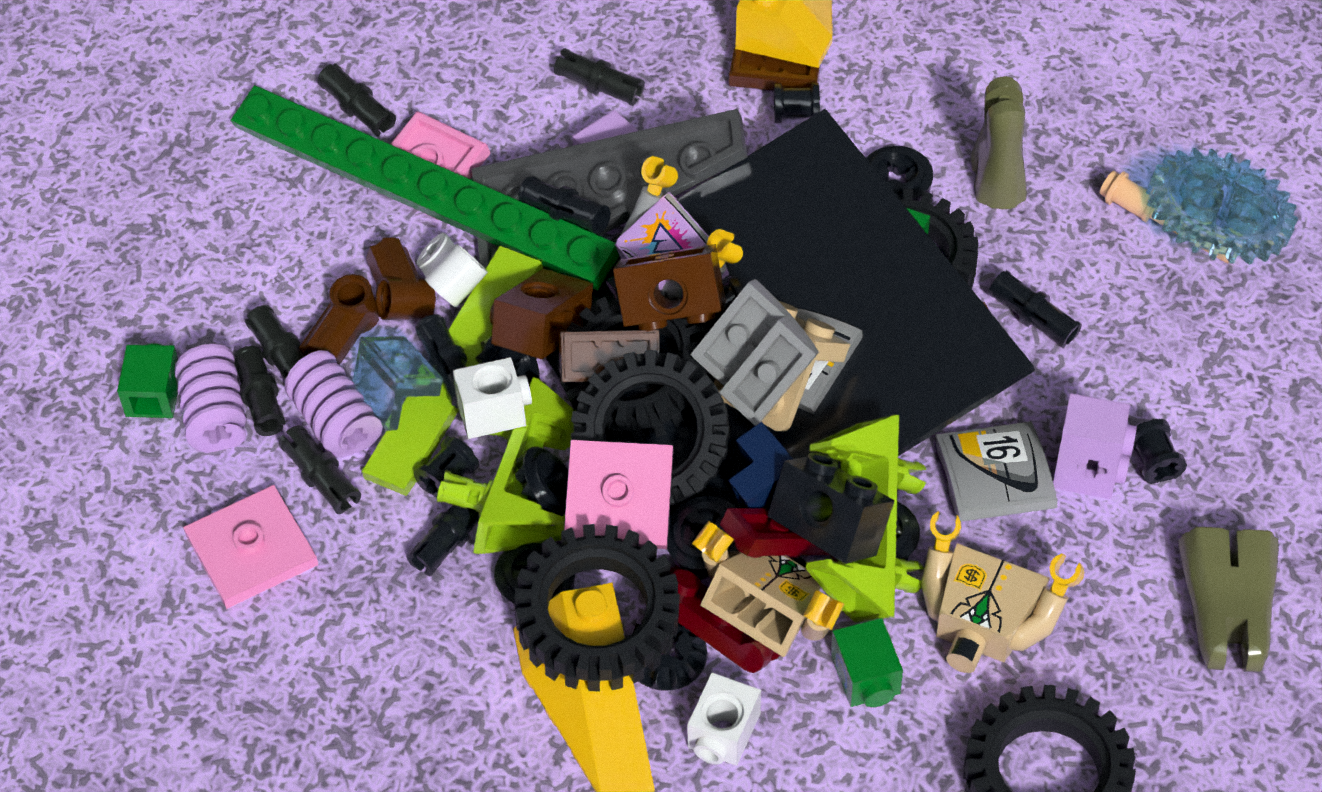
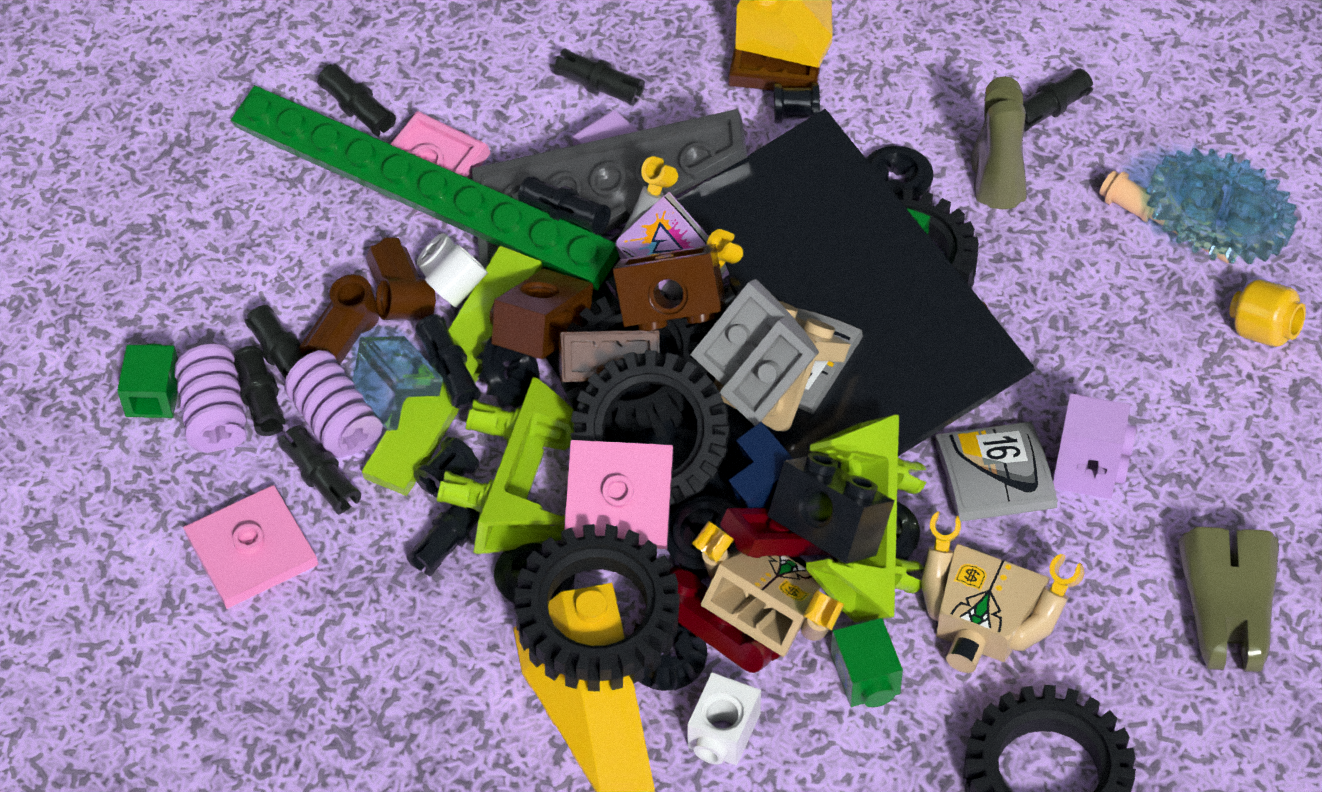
white brick [453,357,532,439] -> none
black gear [515,446,569,516] -> none
black pin [988,270,1082,349] -> none
black bush [1133,419,1187,484] -> none
none -> pearl dark grey pin [1023,68,1093,132]
none -> yellow head [1229,279,1306,347]

